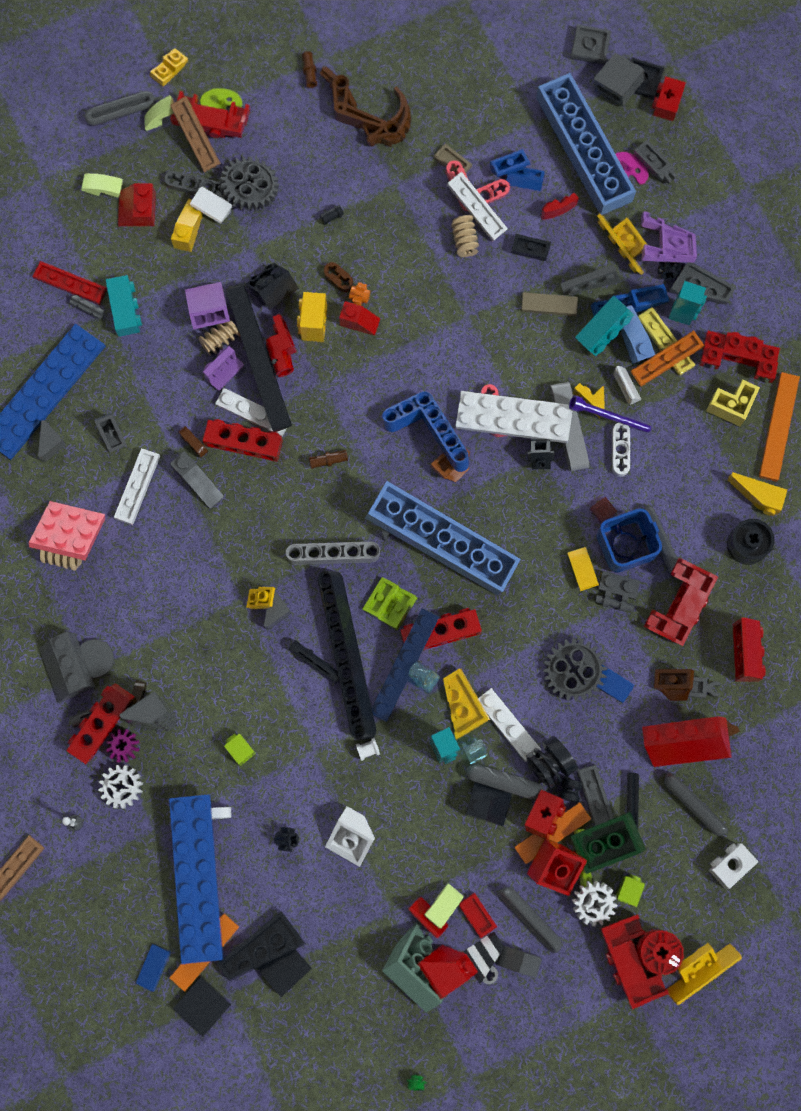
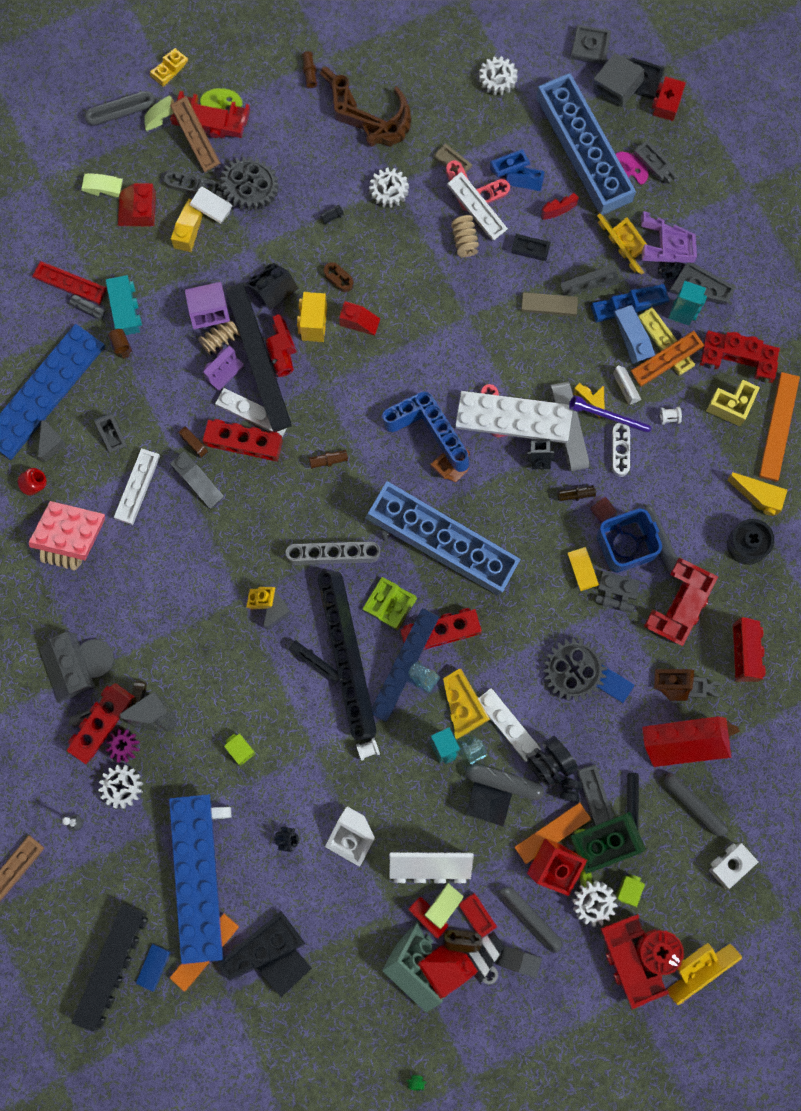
black tile [173,976,232,1037] -> none
orange gear [349,282,371,306] -> none
red brick [525,790,566,839] -> none
teal brick [575,296,634,356] -> none
none -> red head [17,468,47,496]
none -> black brick [71,904,148,1033]
none -> reddish brown piece [108,329,132,359]
none -> white gear [370,168,409,208]
none -> white slope [390,853,473,883]
none -> dark brown beam [443,930,482,953]
none -> white gear [479,57,517,95]
none -> dark brown axle [557,485,596,501]
none -> white bush [660,407,682,425]

